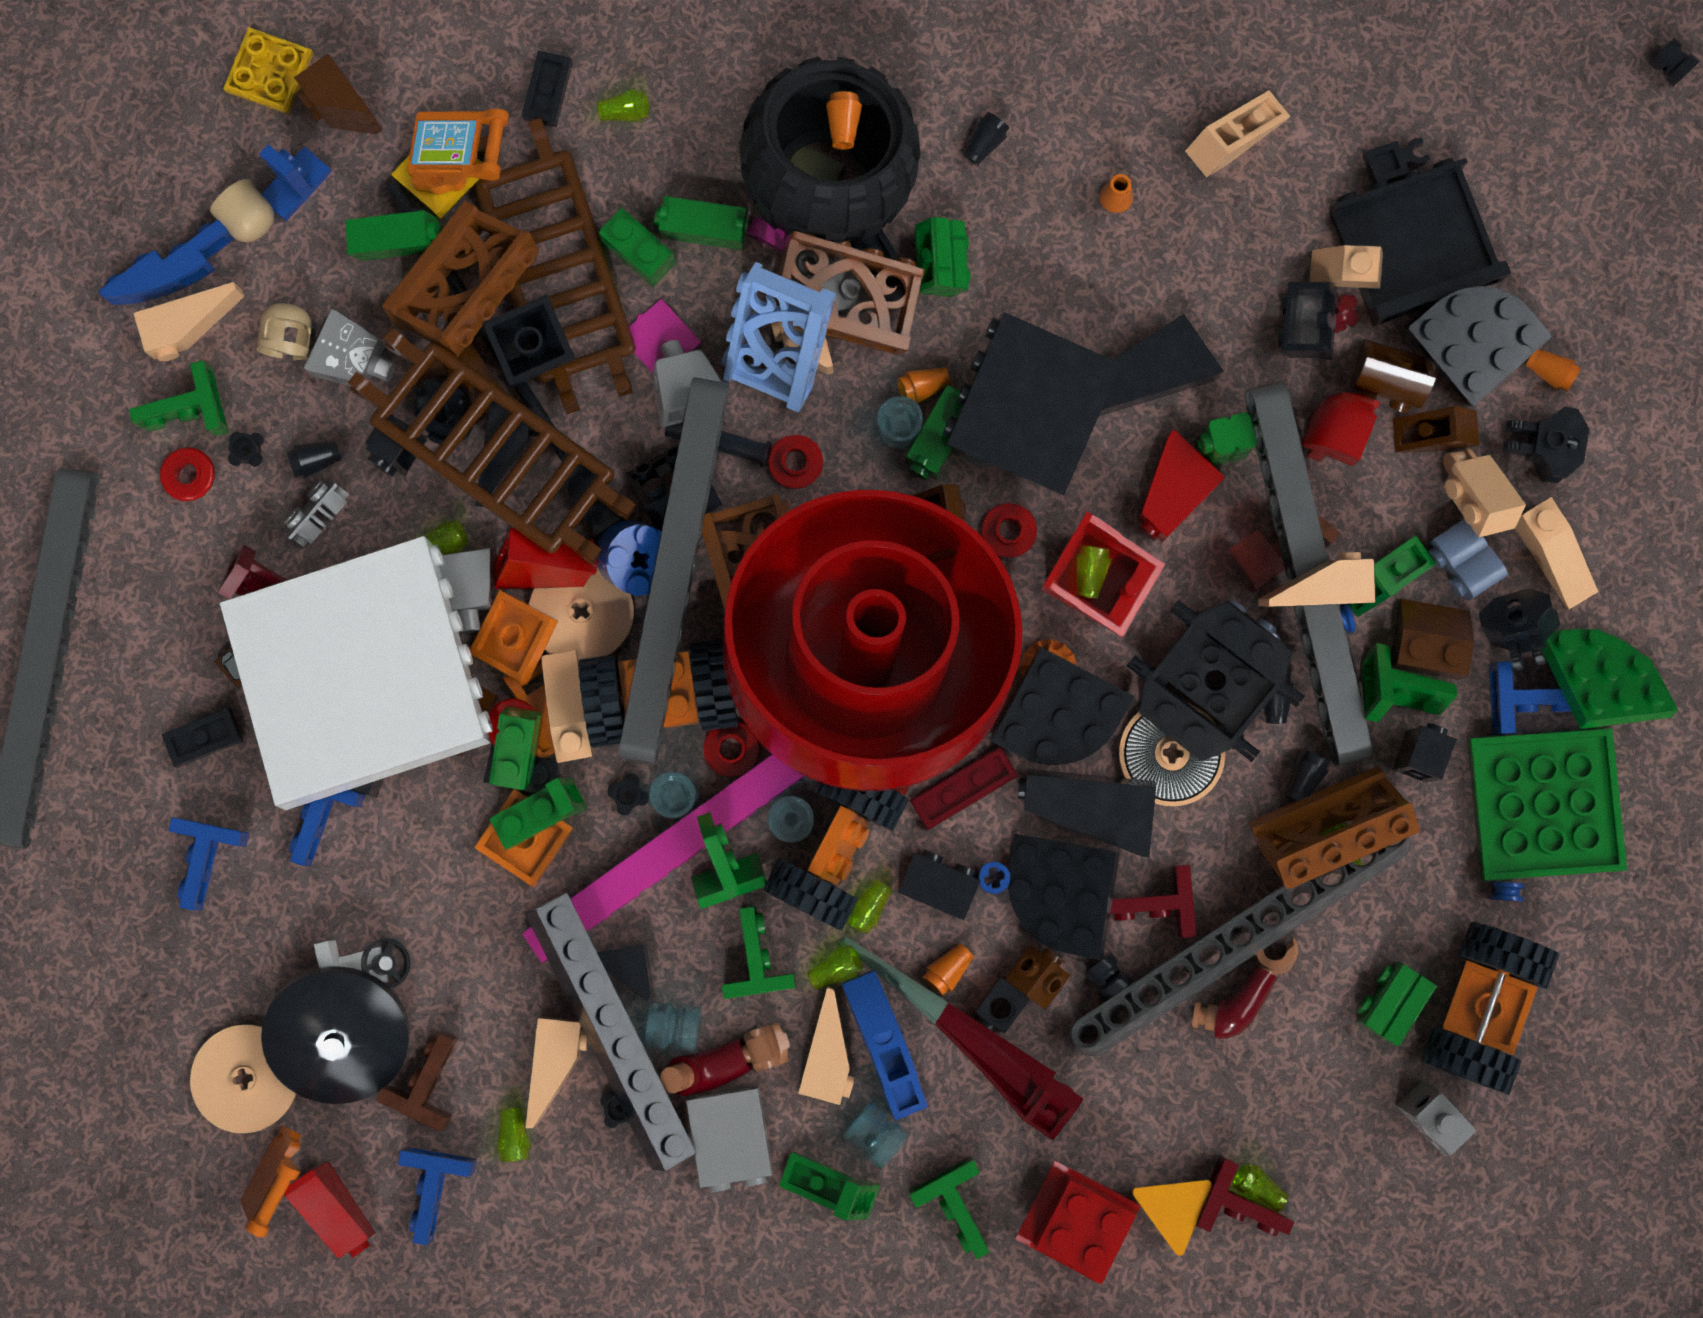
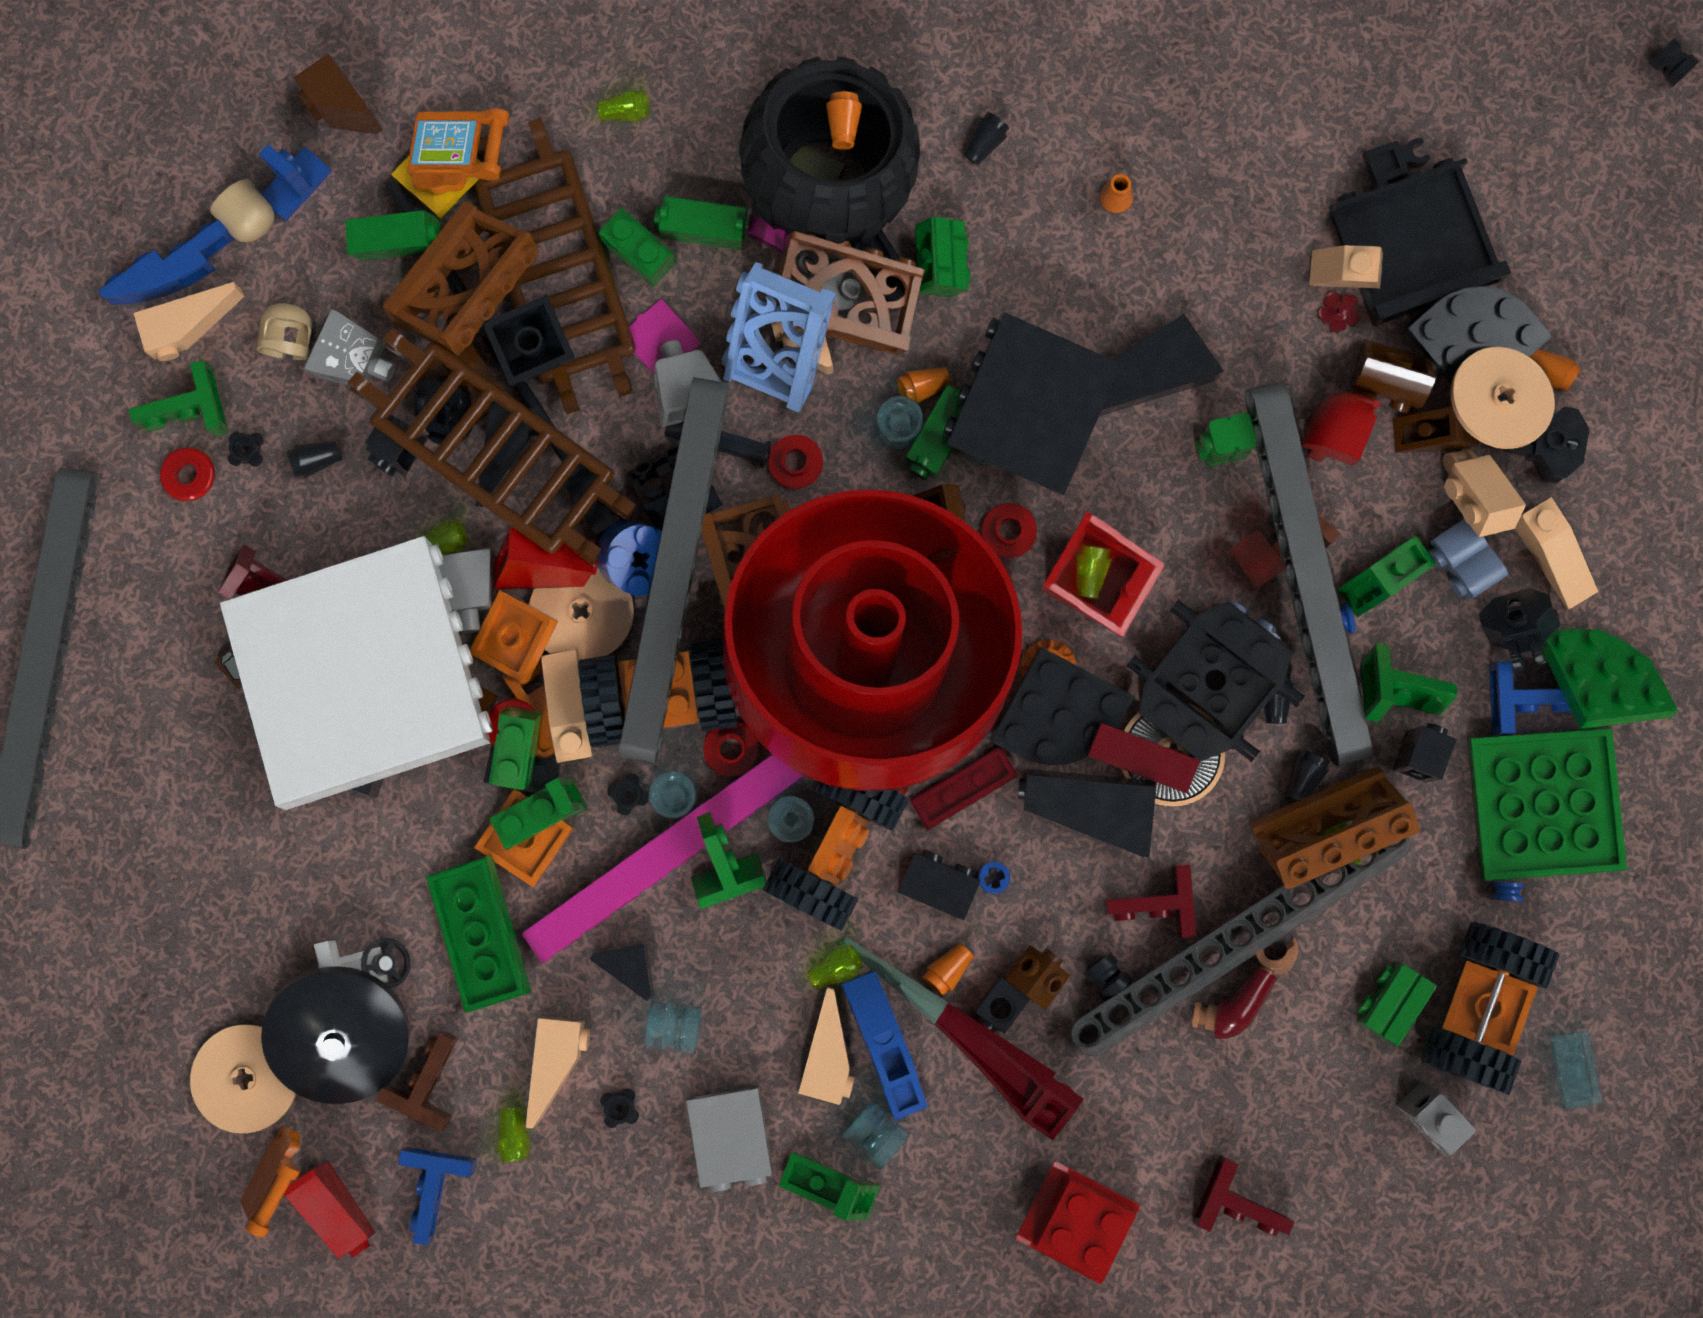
black plate [161,708,243,768] -> none
blue bracket [168,817,250,911] -> none
yellow tile [223,27,314,115] -> none
light grey hinge [284,478,350,547] -> none
blue bracket [289,789,366,866] -> none
black plate [522,51,573,127] -> none
brick [524,893,696,1171] -> none
piece [659,1022,791,1096] -> none
green bracket [722,907,796,999] -> none
clear neon green cone [847,880,893,935] -> none
green bracket [909,1156,990,1259] -> none
black plate [1008,834,1120,960] -> none
light orange piece [1132,1180,1212,1256] -> none
red slope [1138,429,1225,542] -> none
light nougat slope [1185,90,1290,178] -> none
clear neon green cone [1233,1163,1289,1212] -> none
light nougat slope [1258,552,1375,607] -> none
black window [1278,282,1338,361] -> none
reddish brown slope [1390,598,1474,680] -> none
none -> green tile [426,855,532,1013]
none -> dark red tile [1087,721,1200,794]
none -> light nougat piece [1451,347,1555,449]
none -> clear light blue plate [1549,1031,1603,1109]

